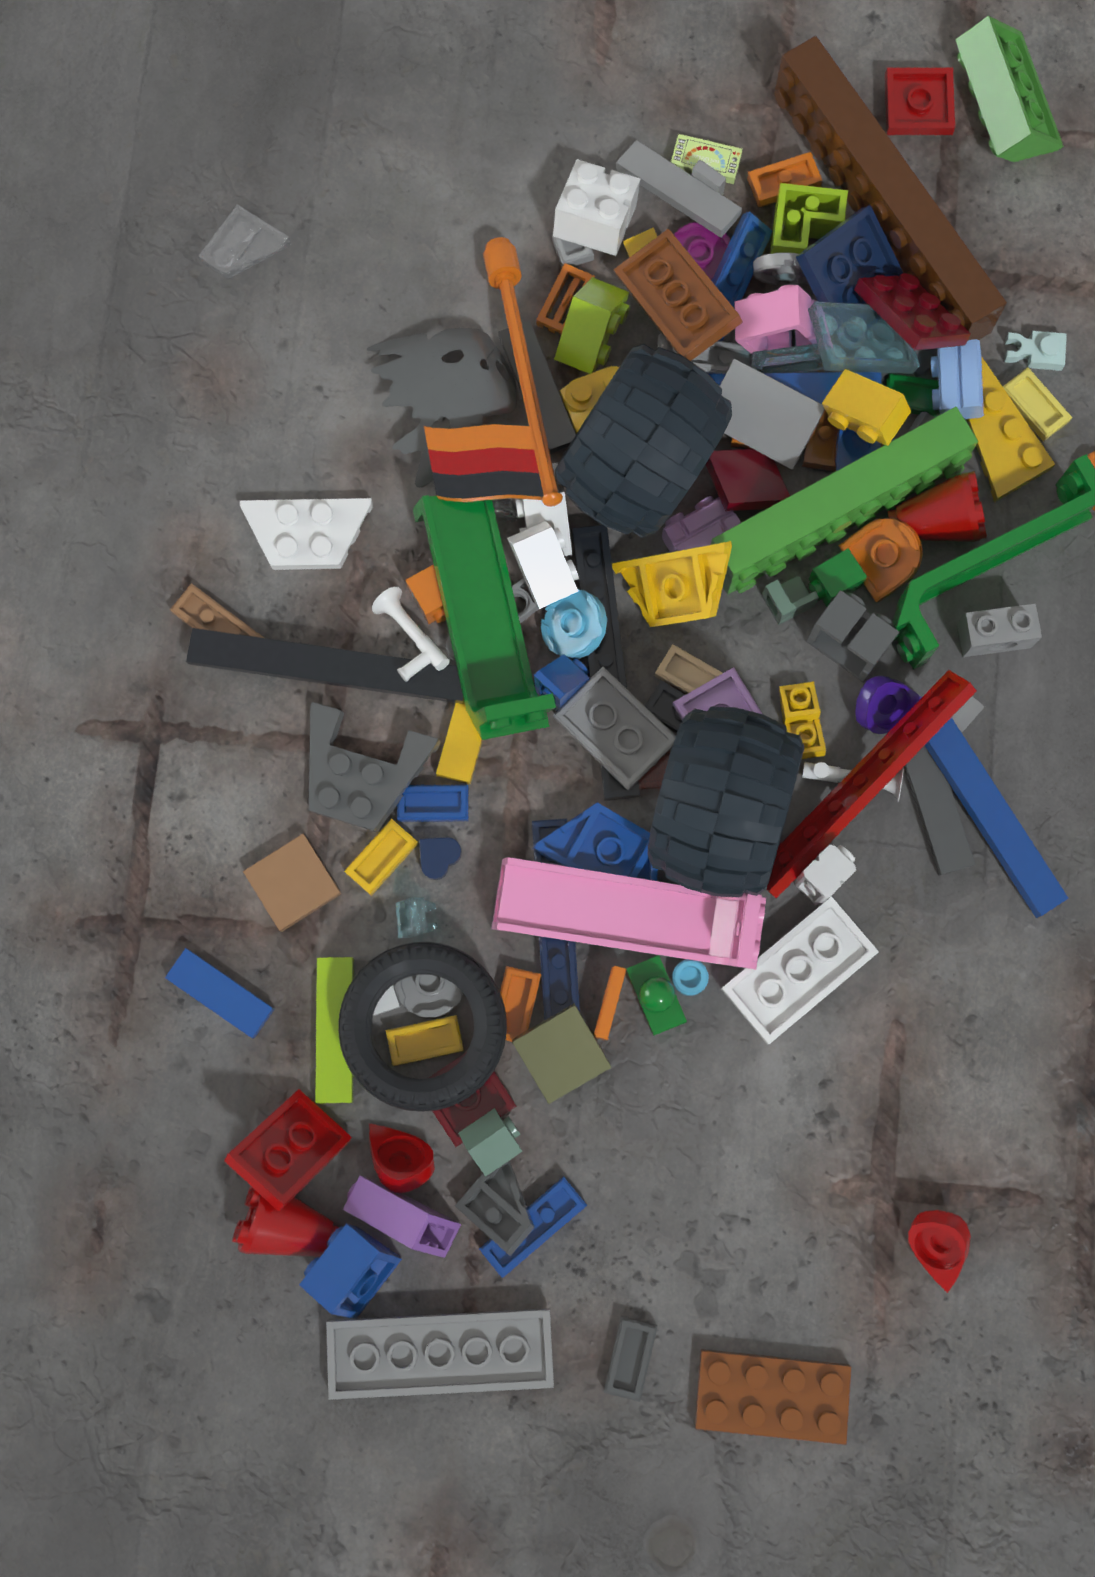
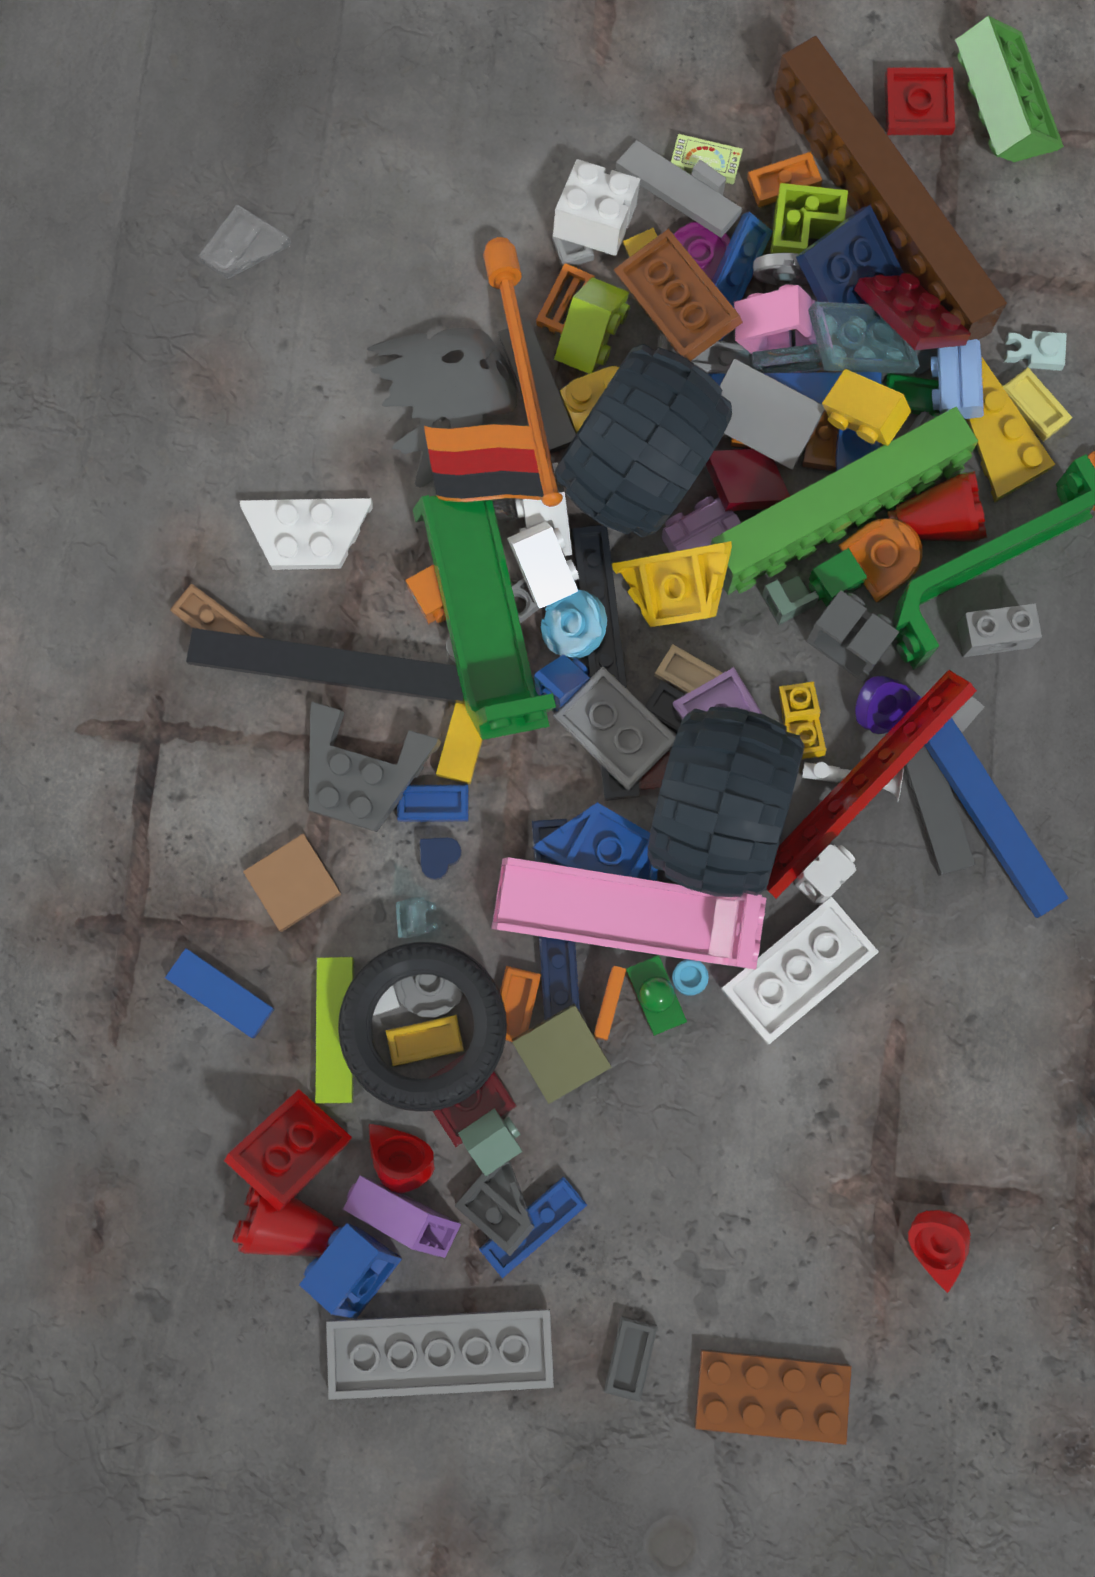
yellow tile [344,819,419,896] -> none
white piece [372,586,449,682] -> none

